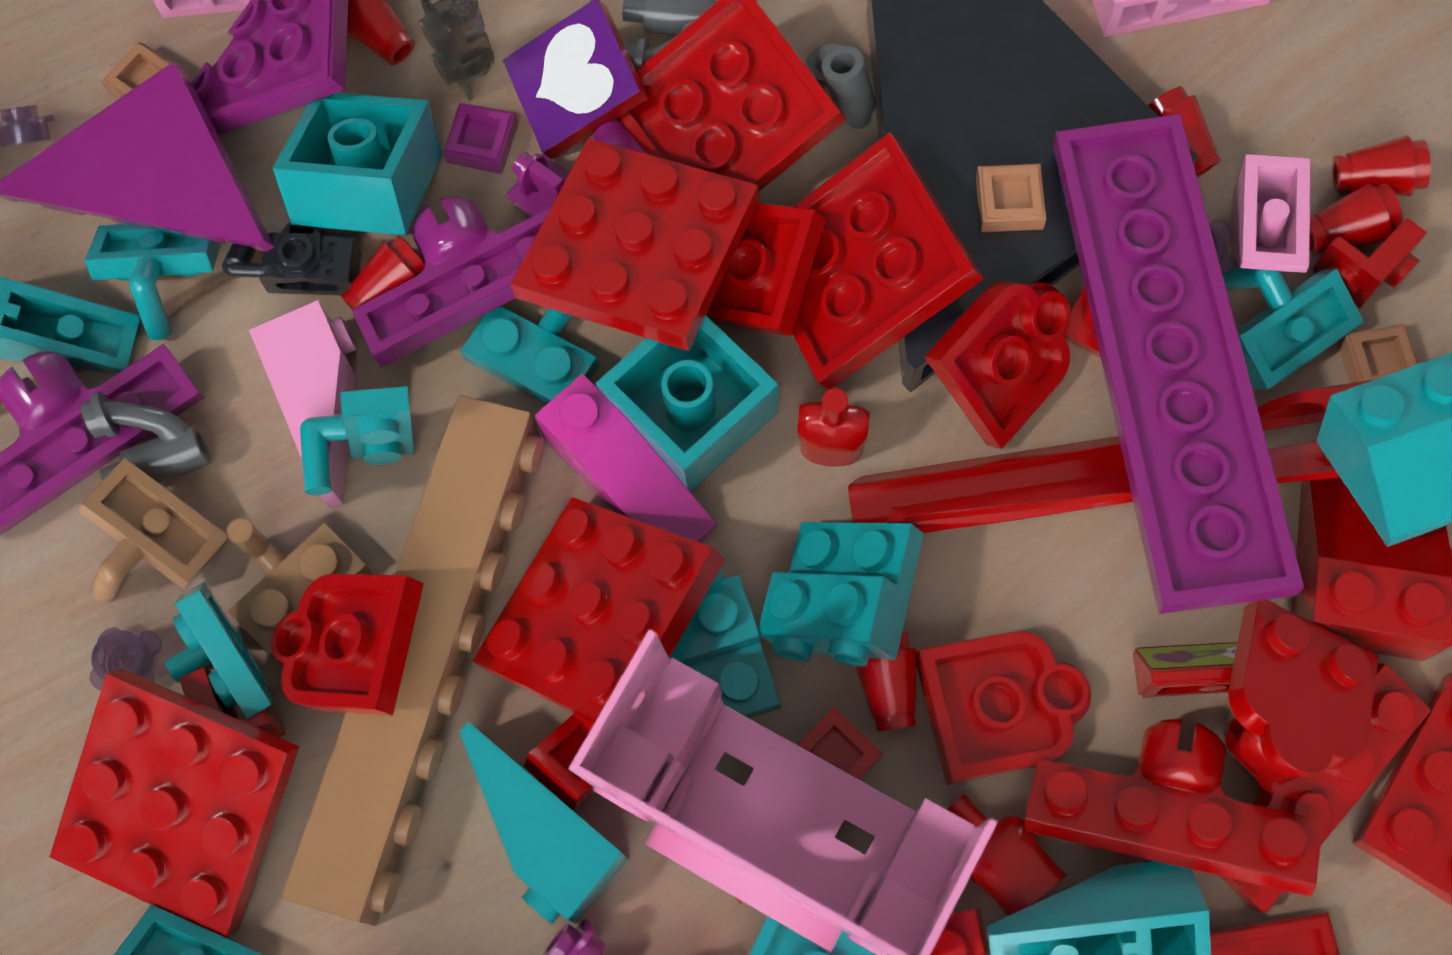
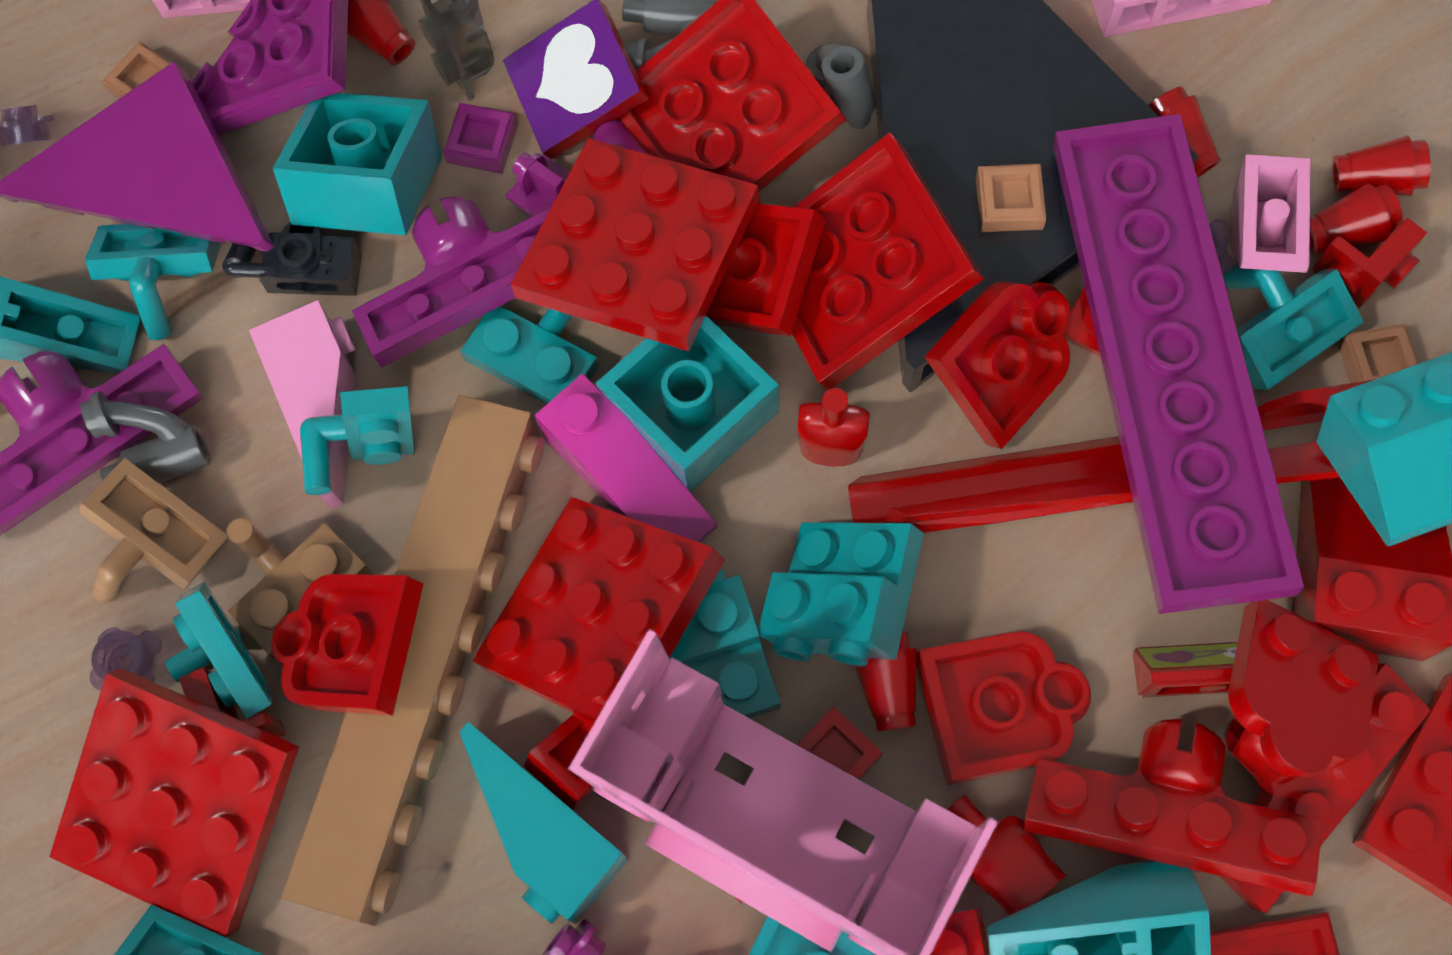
red cone [341,235,425,310] -> none

